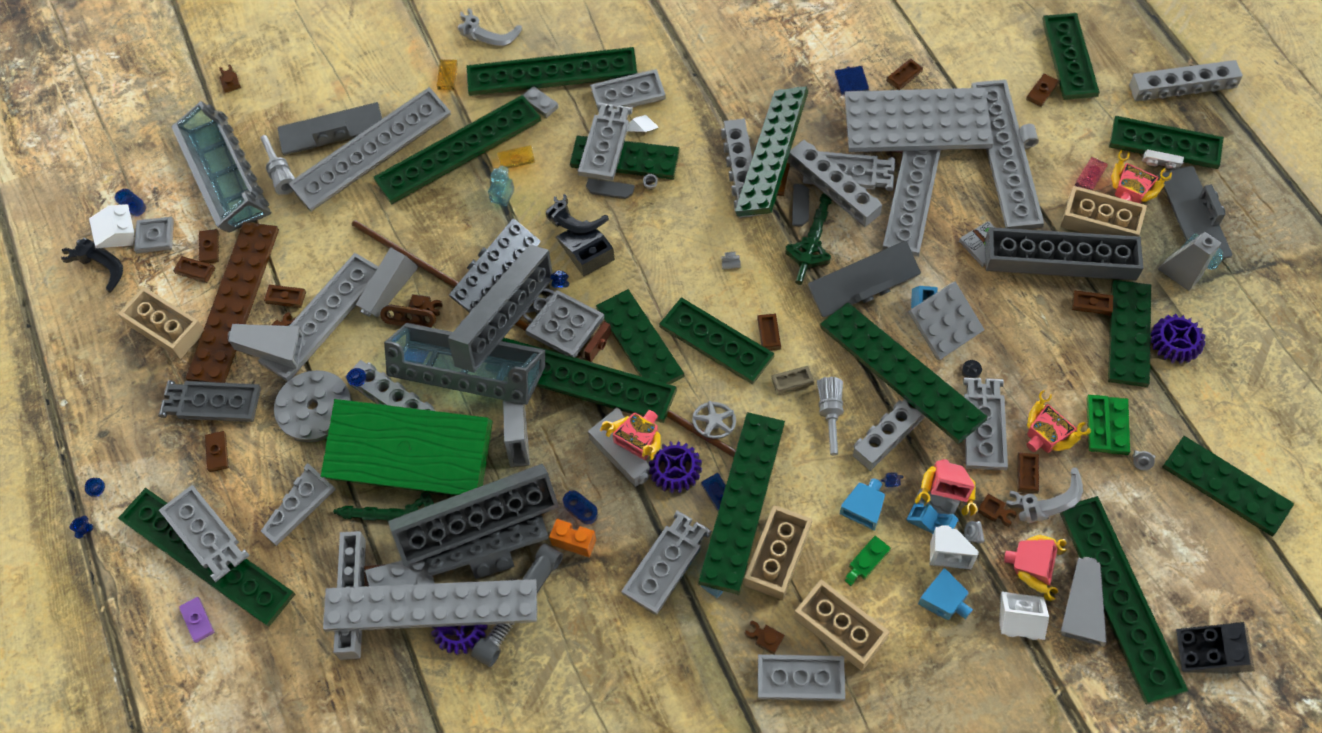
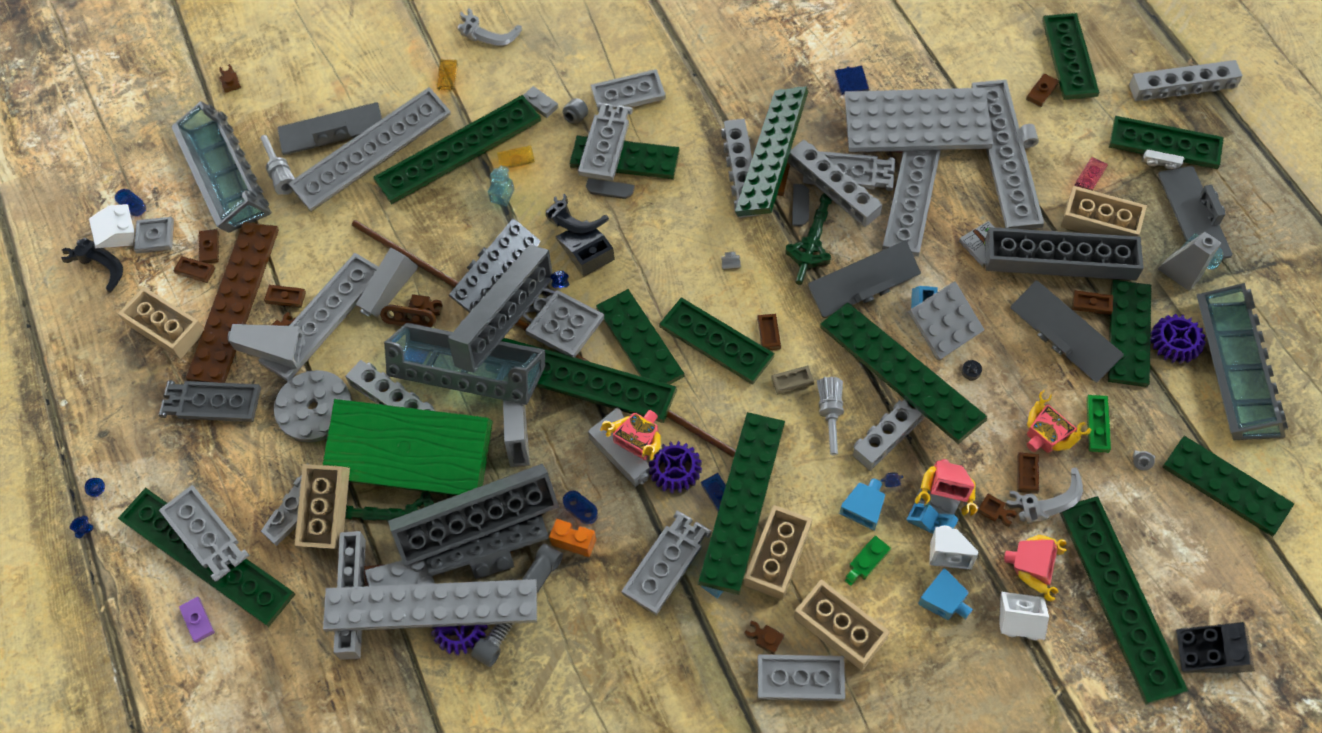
reddish brown plate [205,431,229,472] -> none
clear blue plate [346,368,366,387] -> none
dark green plate [467,47,637,96] -> none
copper plate [584,322,611,362] -> none
white sticker [627,115,659,132] -> none
light grey hinge [643,174,657,190] -> none
light grey wheel [692,401,736,439] -> none
reddish brown plate [886,58,923,90] -> none
light grey hinge [963,378,1008,470] -> none
light grey plate [964,521,985,544] -> none
light grey slope [1061,557,1106,647] -> none
green plate [1108,397,1130,455] -> none
torso [1111,150,1172,203] -> none
none -> tan brick [295,464,350,549]
none -> dark grey head [563,98,588,124]
none -> dark grey bracket [1011,280,1124,383]
none -> clear light blue window [1197,283,1288,440]

